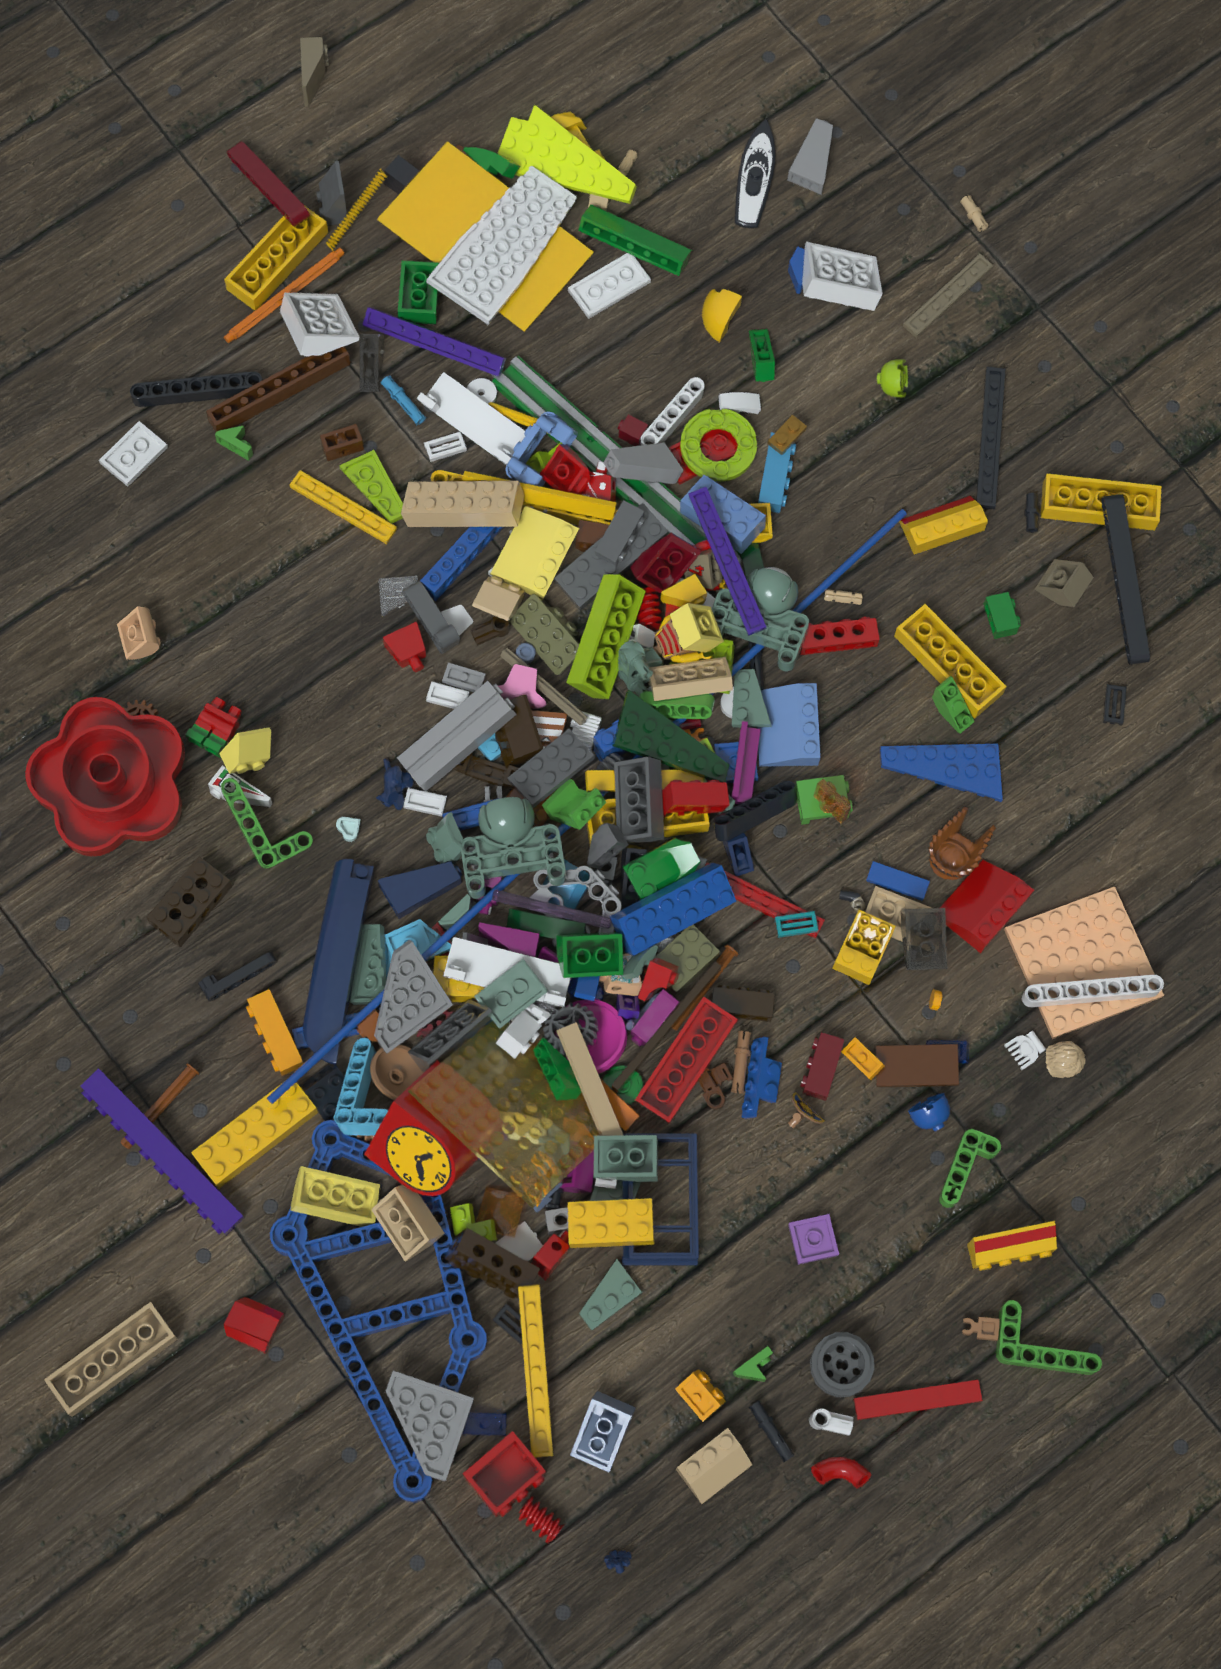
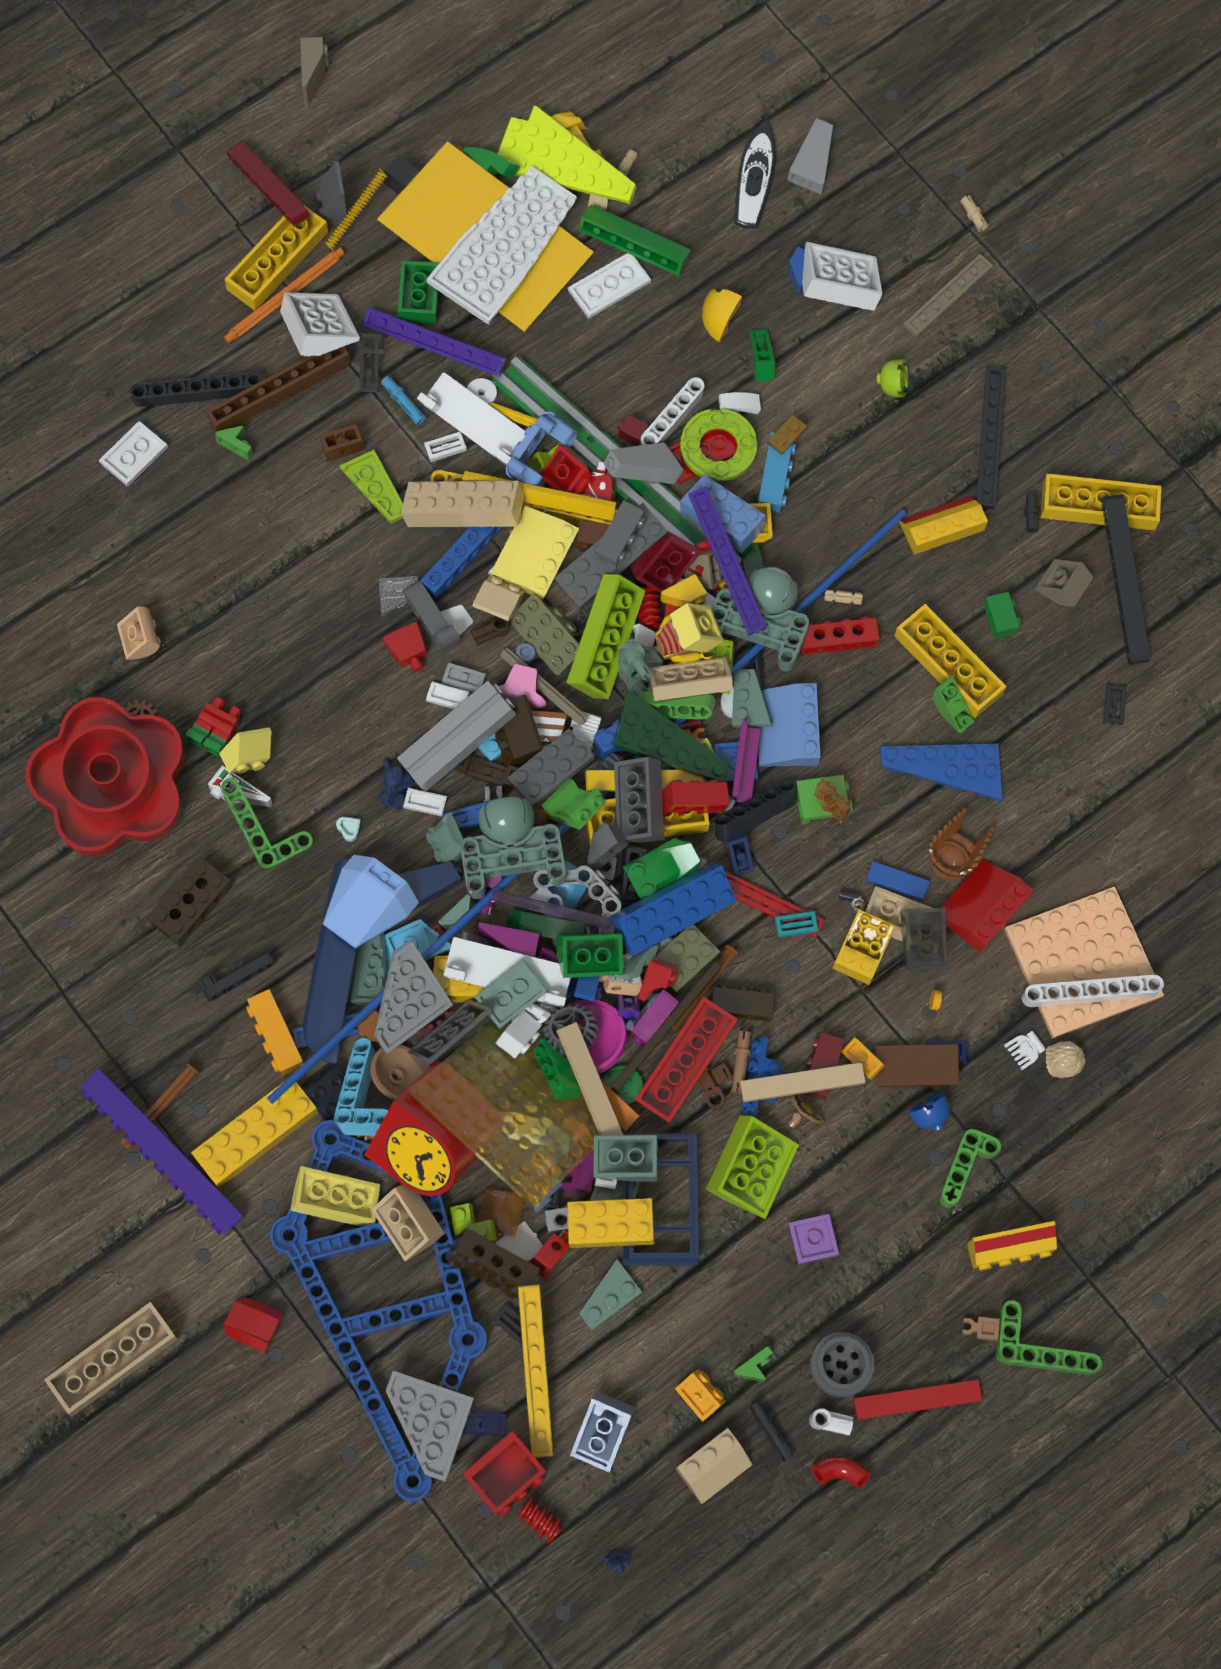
yellow tile [290,470,397,544] -> none
none -> light blue wedge [323,855,419,948]
none -> lime slope [706,1115,799,1219]
none -> tan tile [740,1063,865,1103]

